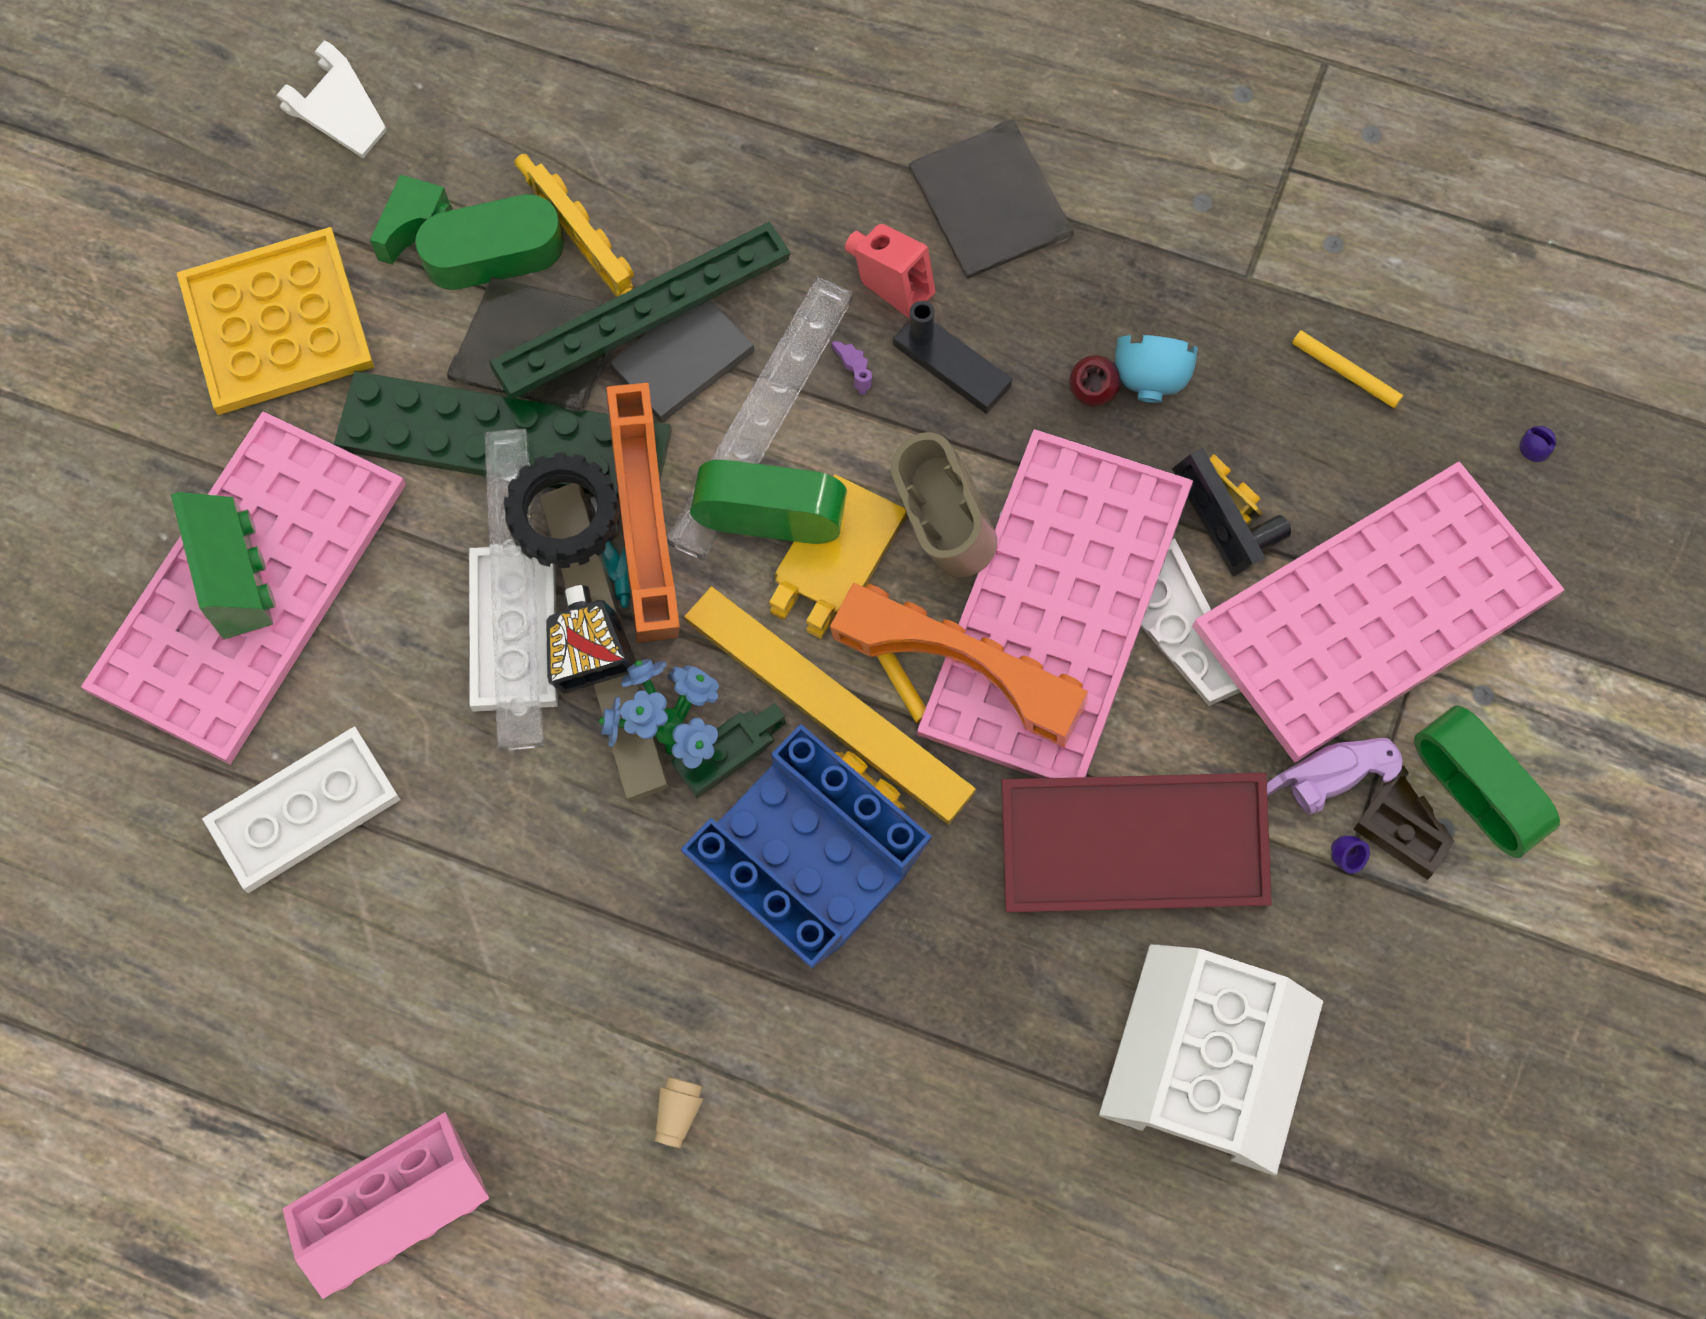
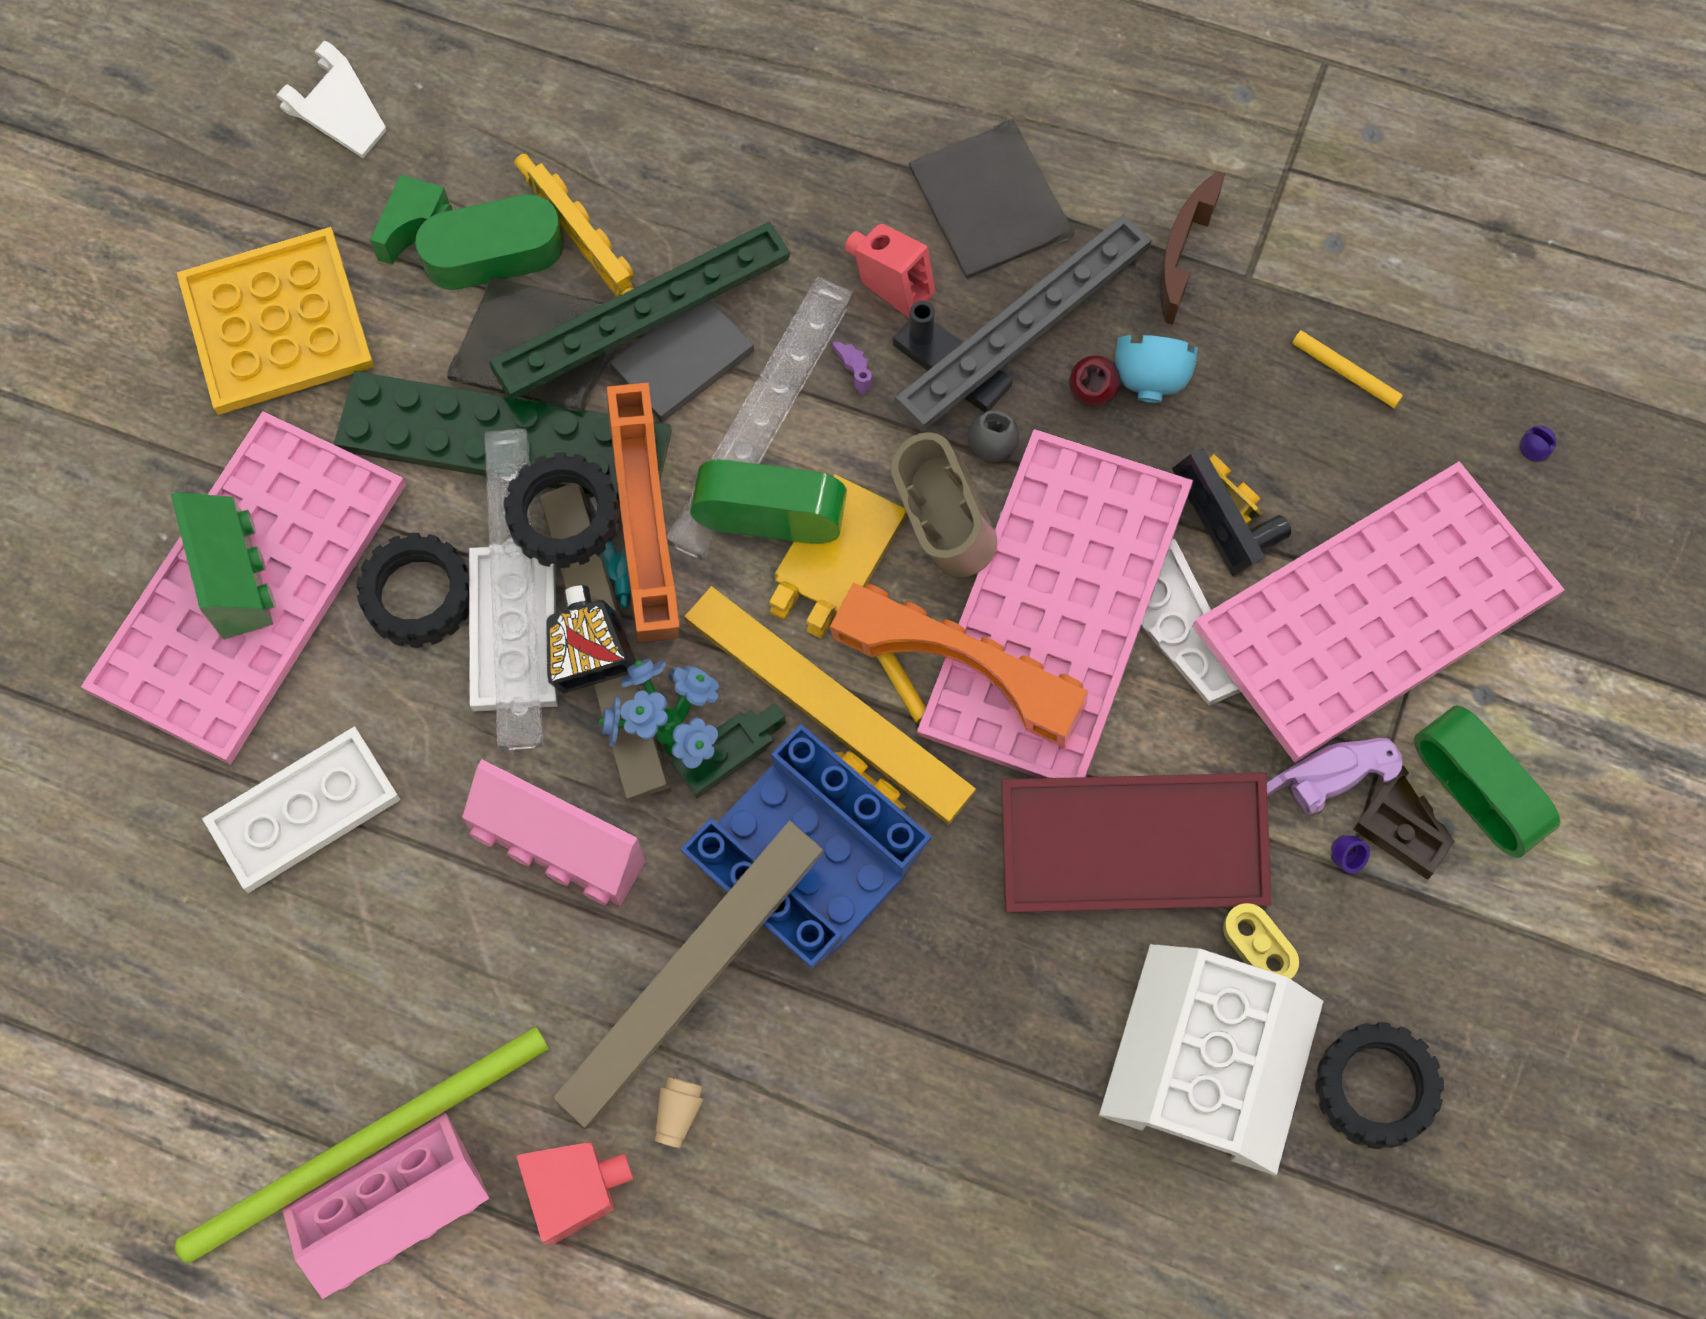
none -> lime piece [175,1026,549,1263]
none -> black tyre [356,533,470,648]
none -> bright pink slope [462,759,646,907]
none -> coral torso [516,1143,634,1246]
none -> dark tan tile [552,820,825,1128]
none -> dark grey plate [894,214,1152,432]
none -> dark grey piece [968,411,1019,462]
none -> reddish brown slope [1160,171,1226,325]
none -> light yellow plate [1223,903,1299,979]
none -> black tyre [1315,1022,1444,1149]

